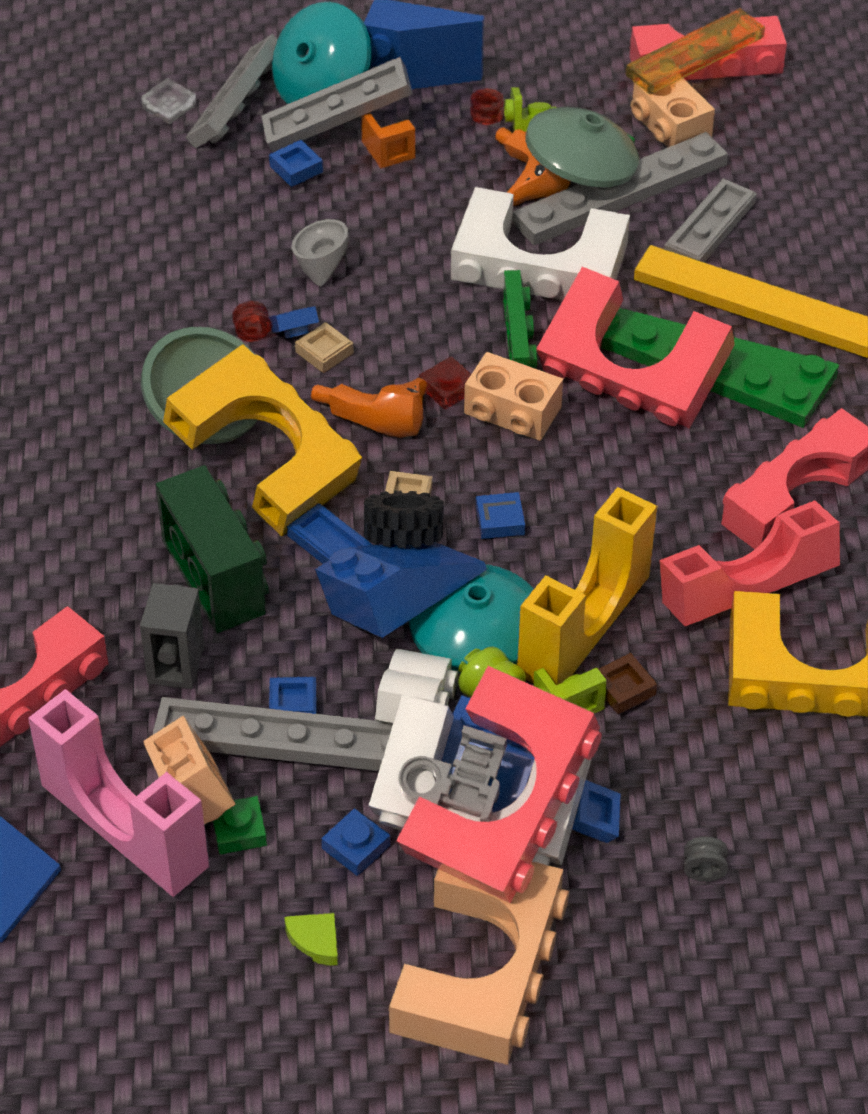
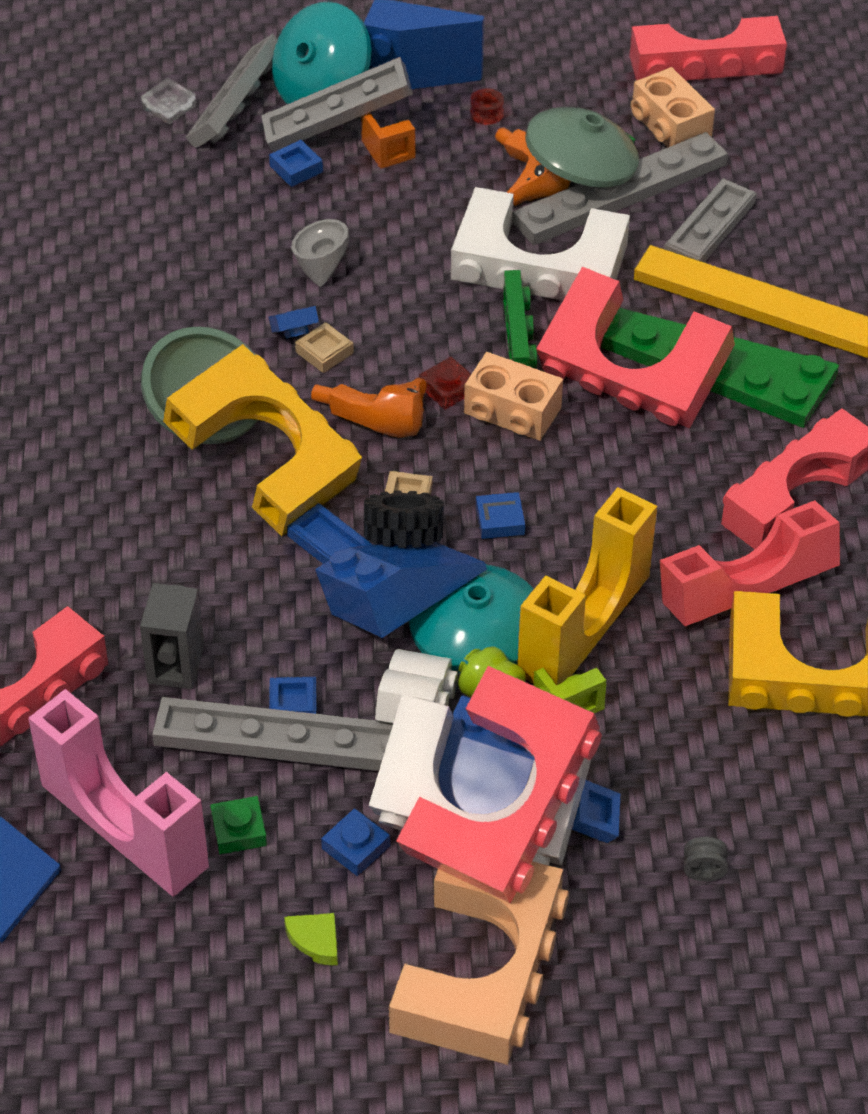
light nougat brick [143,715,236,824] -> none
dark green brick [155,465,269,634] -> none
clear red bush [232,301,272,342] -> none
light grey piece [398,725,507,822] -> none
lime bracket [504,87,556,132] -> none
reddish brown plate [598,653,657,714] -> none
clear yellow tile [626,8,765,95] -> none

